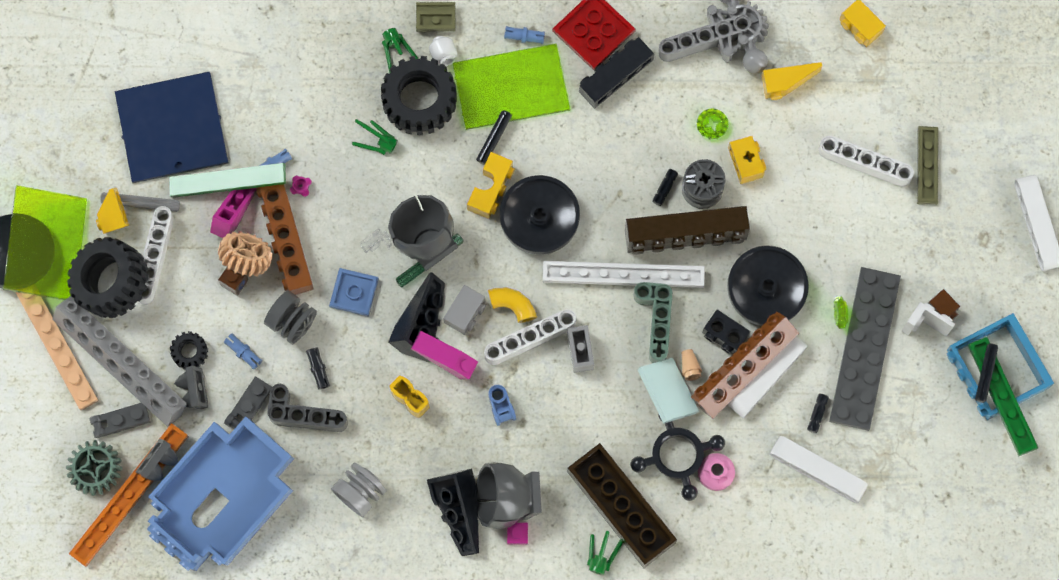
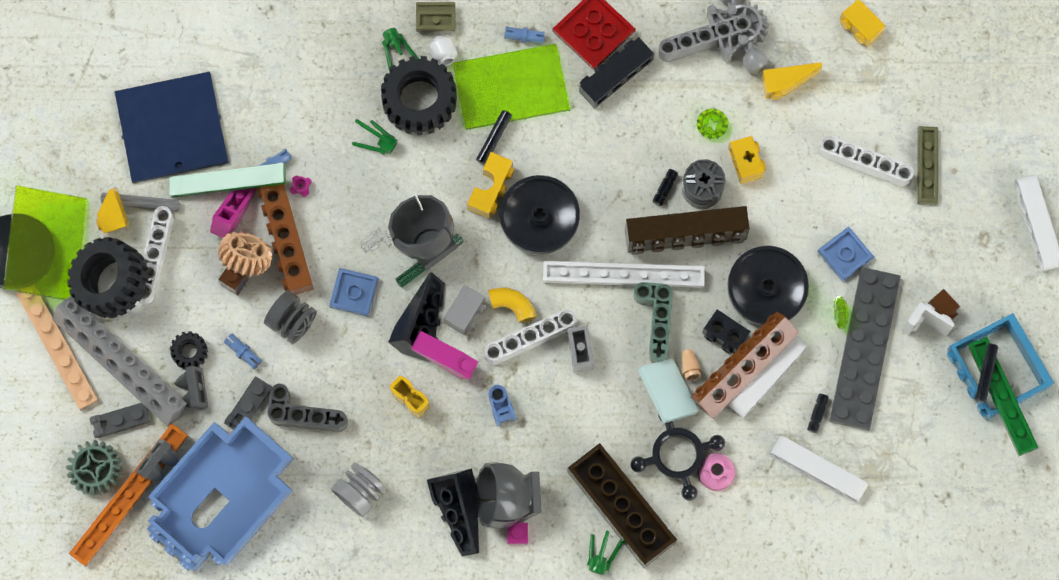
black pin [306,347,330,390] -> none
none -> medium blue tile [817,226,874,282]

